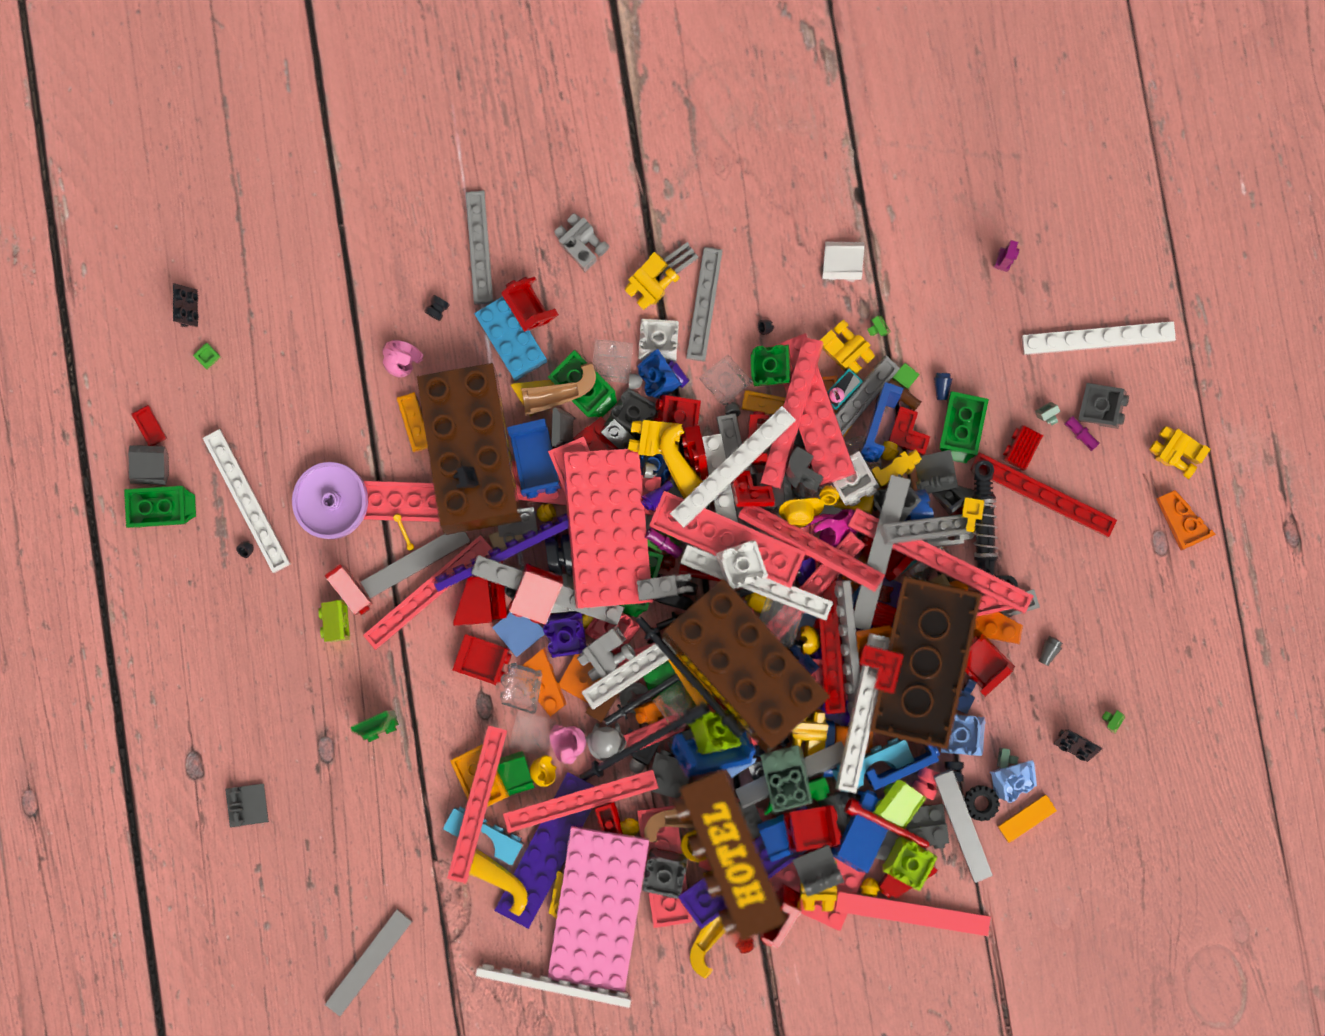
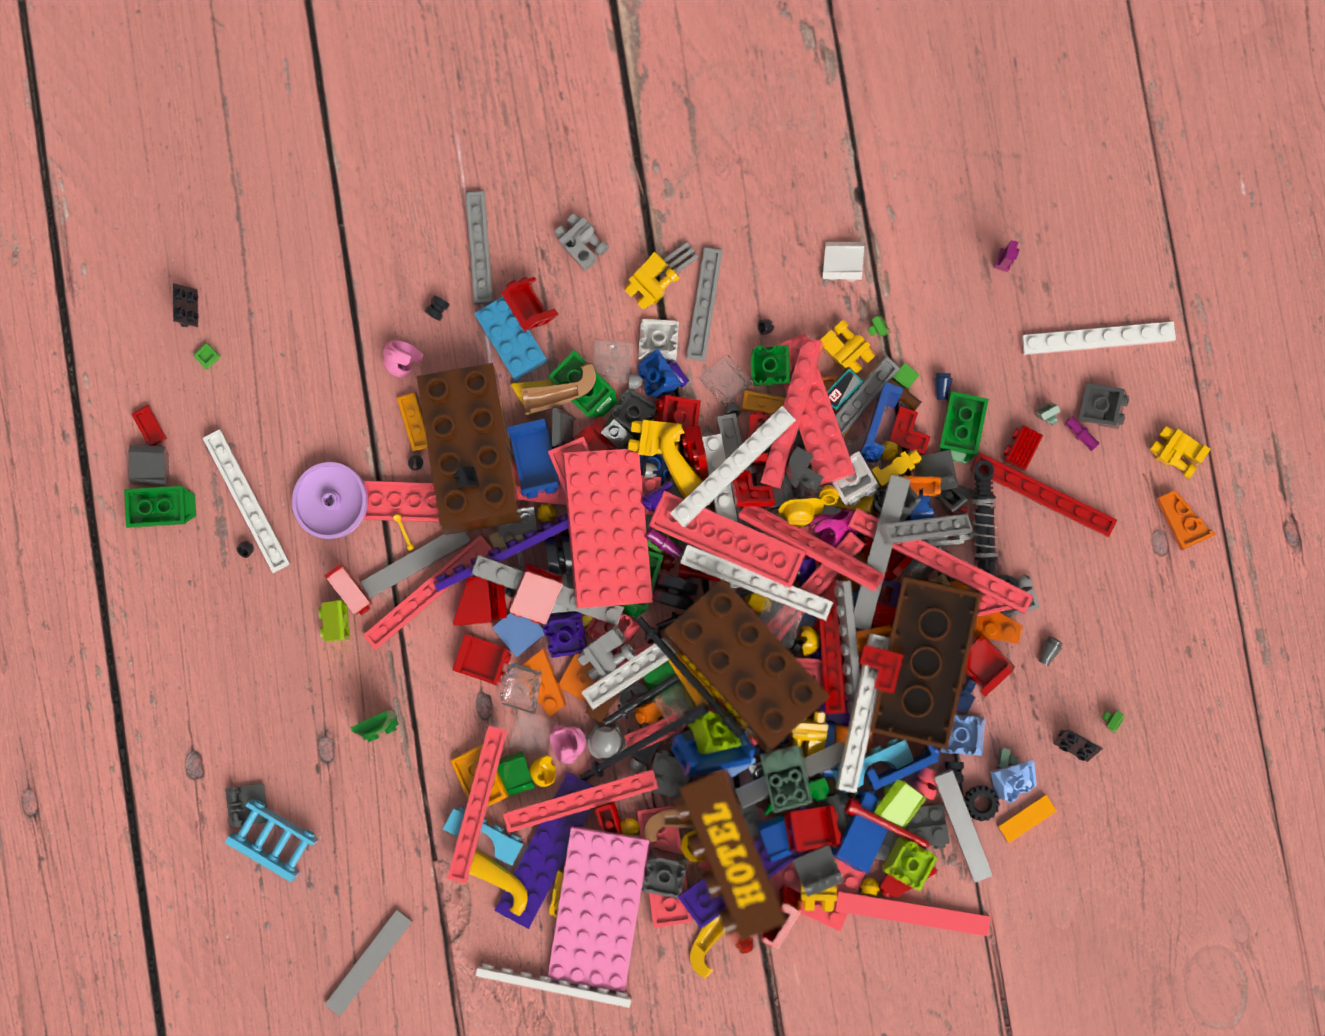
light grey hinge [637,574,693,601] -> none
white slope [716,540,768,589] -> none
dark blue plate [789,645,820,675] -> none
bright pink hinge [829,387,845,403] -> none
yellow plate [962,497,985,532] -> none
none -> medium azure fence [224,799,319,882]
none -> black hinge [408,455,424,471]
none -> orange hinge [902,475,941,496]
none -> light grey hinge [1017,575,1033,590]

